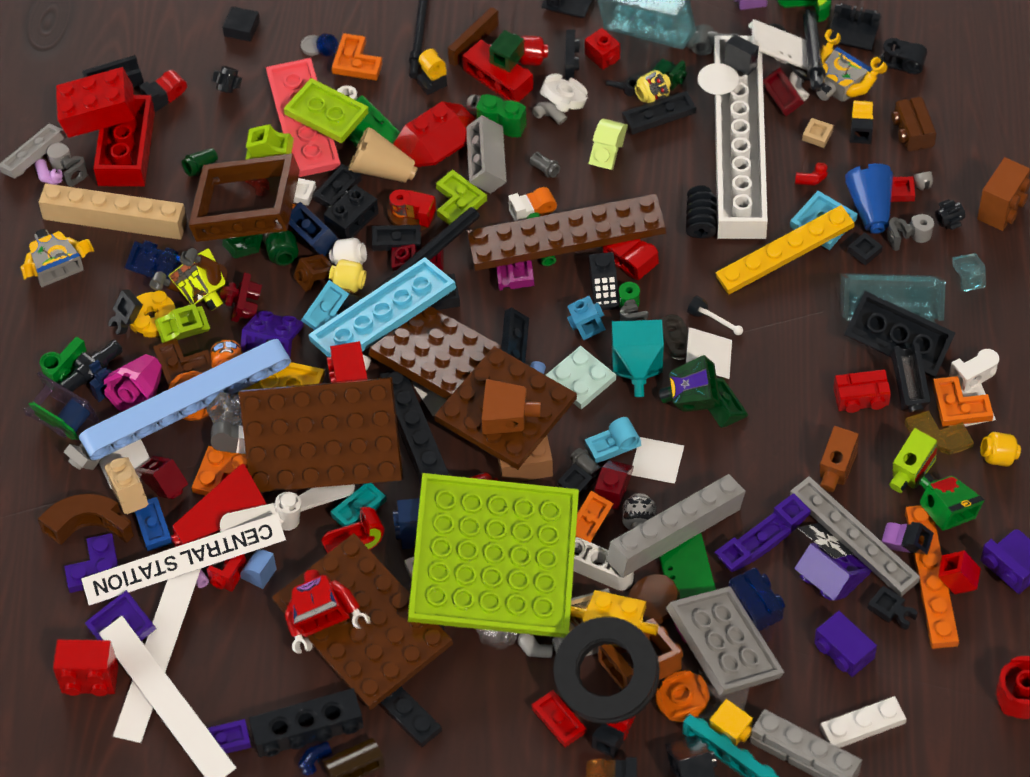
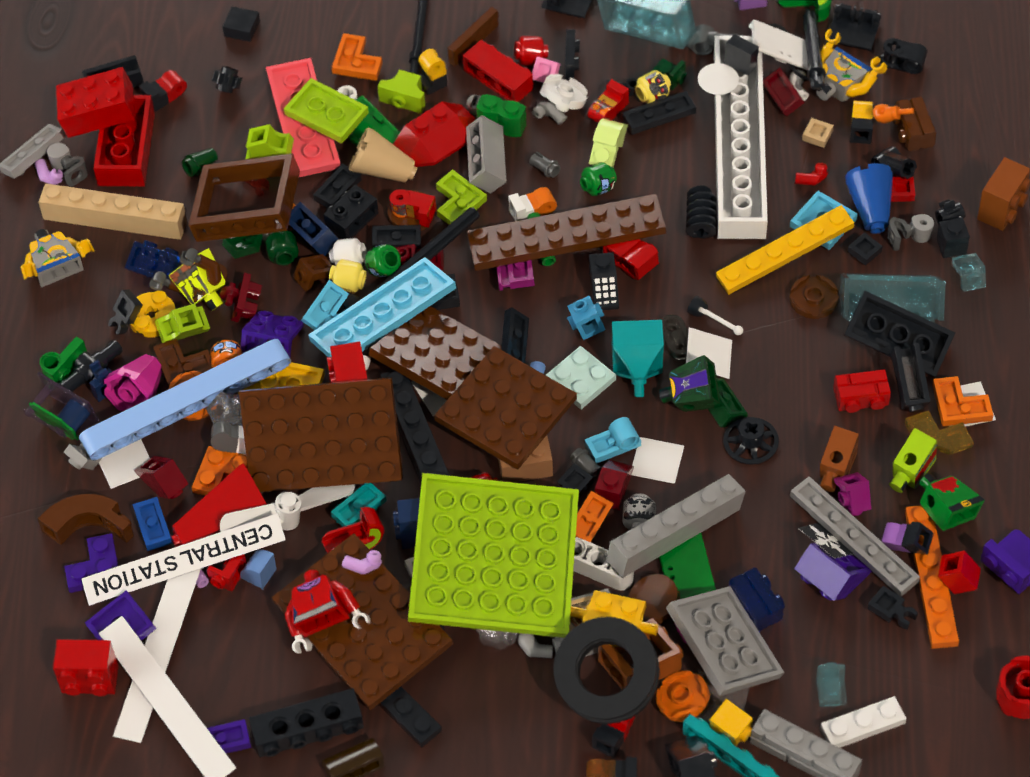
tan brick [104,457,148,514] -> none
white plate [294,178,316,206] -> none
clear blue arm [298,741,332,776] -> none
light grey piece [301,35,324,56] -> none
clear blue plate [316,34,338,57] -> none
dark orange torso [482,379,541,434] -> none
dark green brick [489,30,524,72] -> none
red plate [532,690,586,748] -> none
red brick [585,28,620,70] -> none
leg [619,282,649,321] -> none
dark purple slope [715,493,811,572] -> none
dark purple brick [814,611,877,677] -> none
light grey hinge [913,172,933,190] -> none
white leg [949,349,999,392] -> none
yellow head [980,432,1021,467] -> none
none -> lavender arm [342,550,382,575]
none -> green head [365,244,401,277]
none -> lime brick [378,69,425,114]
none -> bright pink plate [532,57,561,83]
none -> green head [580,162,617,196]
none -> red leg [587,79,629,123]
none -> black wheel [723,417,779,465]
none -> reddish brown tile [789,275,839,319]
none -> clear light blue bracket [816,662,847,707]
none -> magenta brick [834,472,871,516]
none -> black piece [871,146,917,179]
none -> orange piece [872,104,914,124]
none -> black brick [936,218,970,258]

